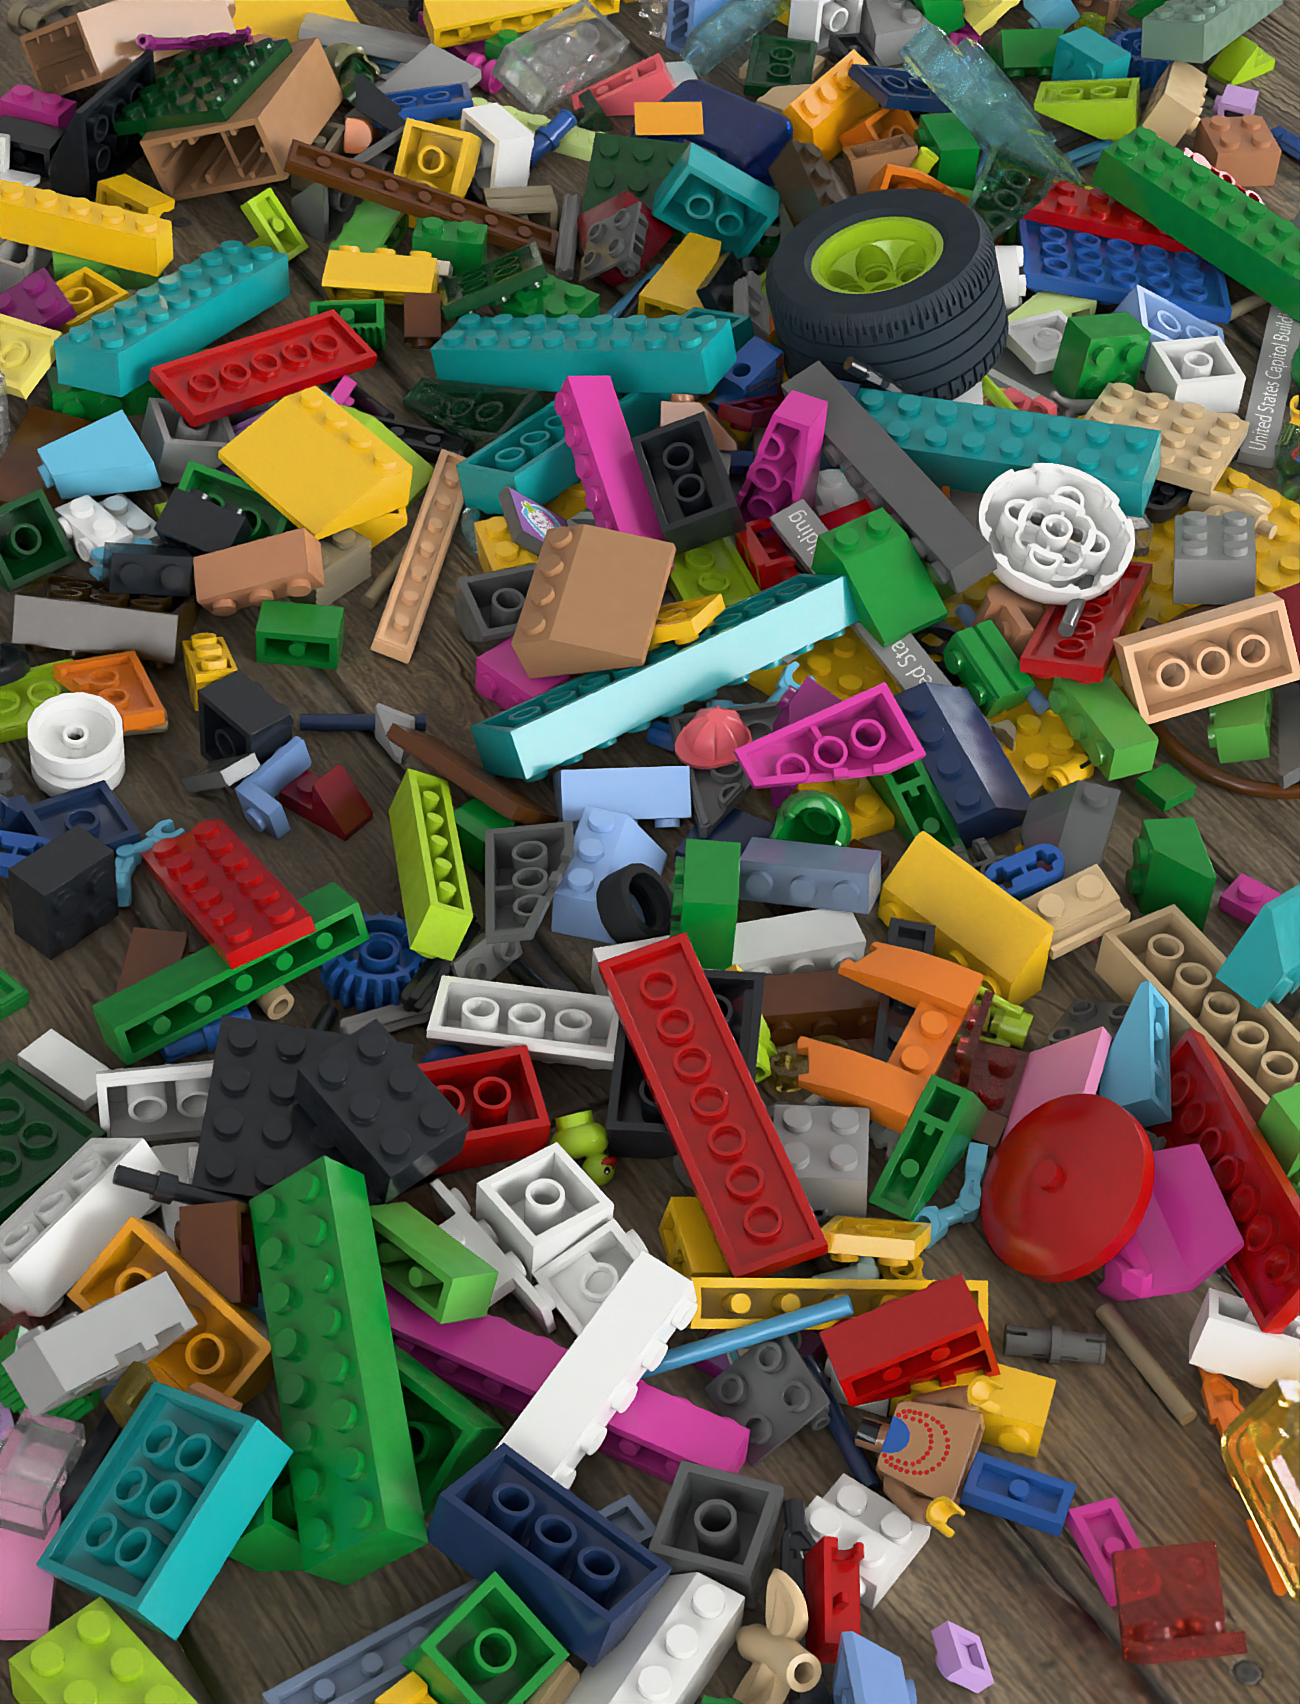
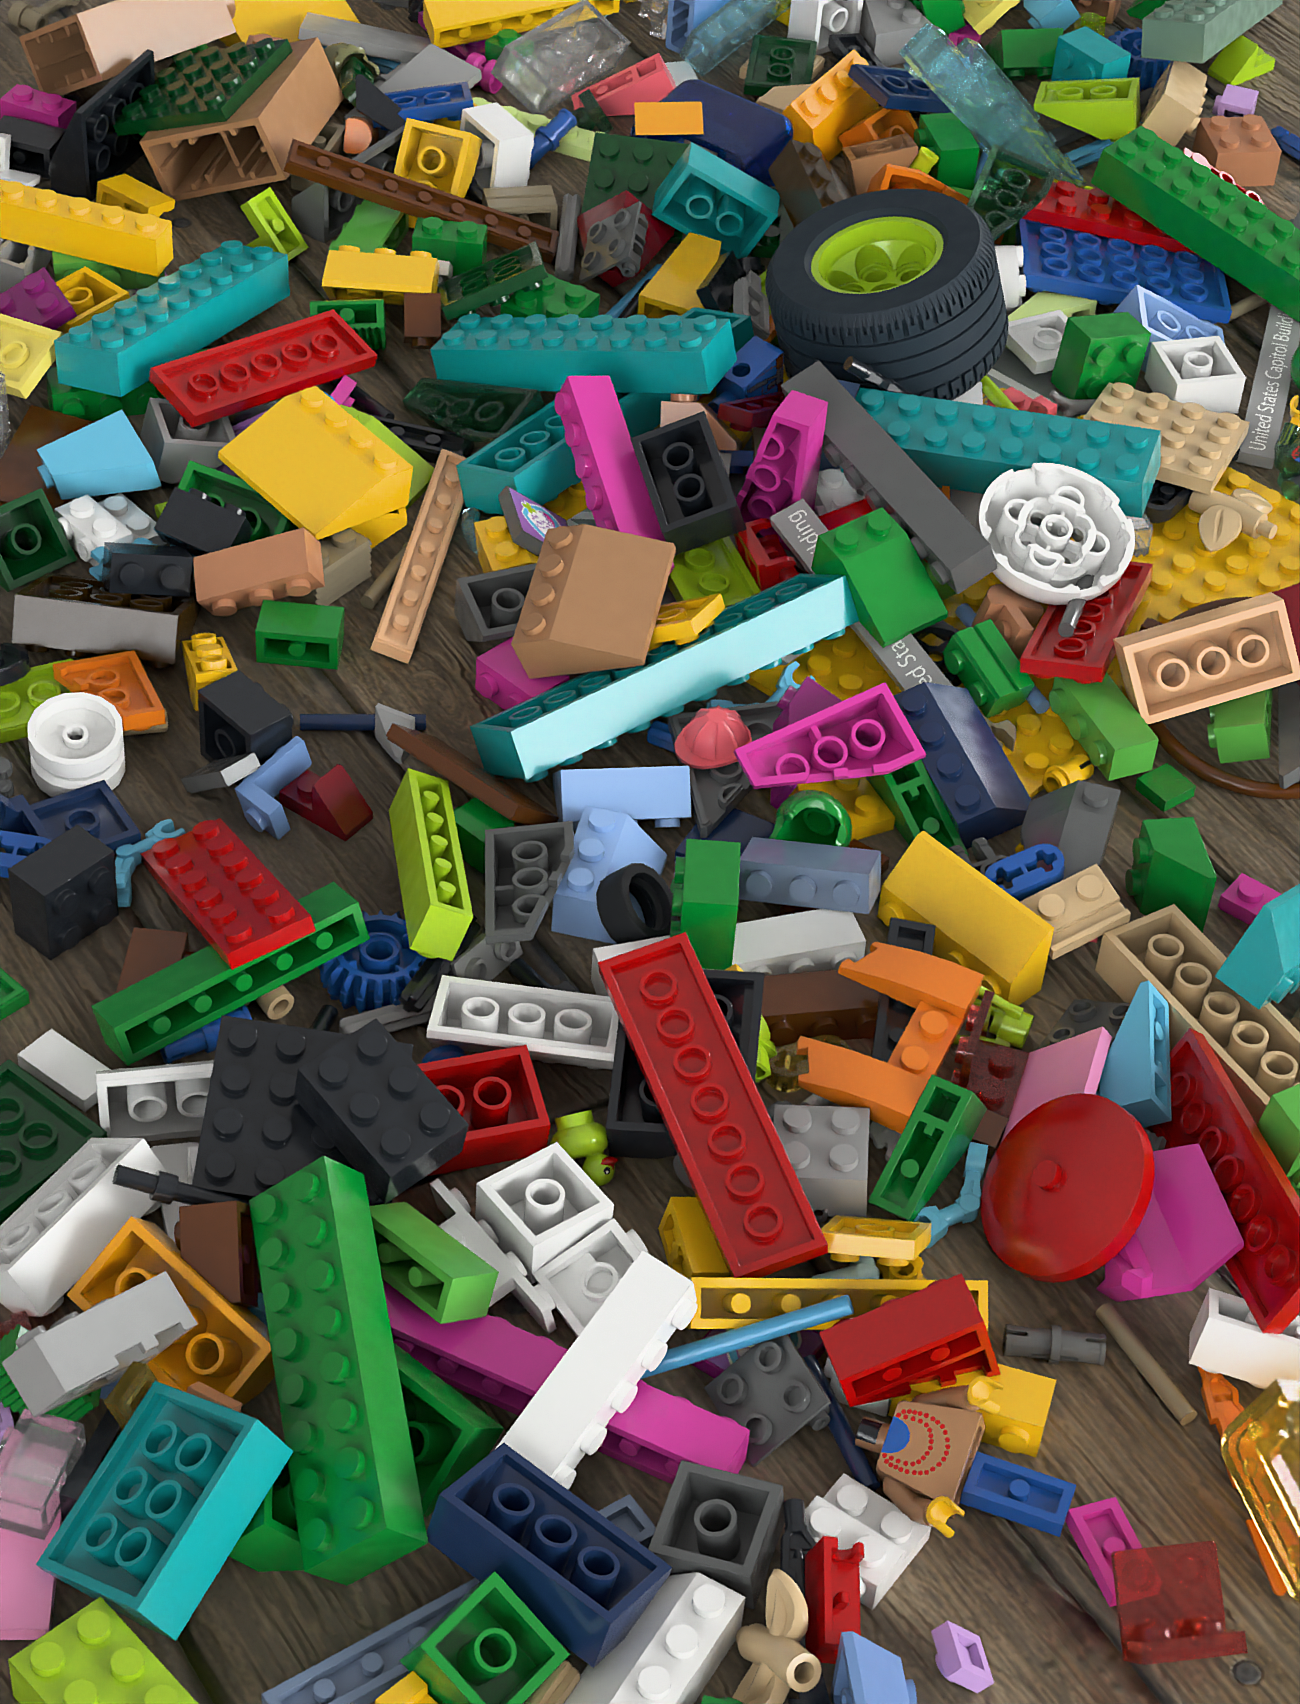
magenta animal [136,26,253,52] -> none
light grey brick [1173,511,1256,605] -> none

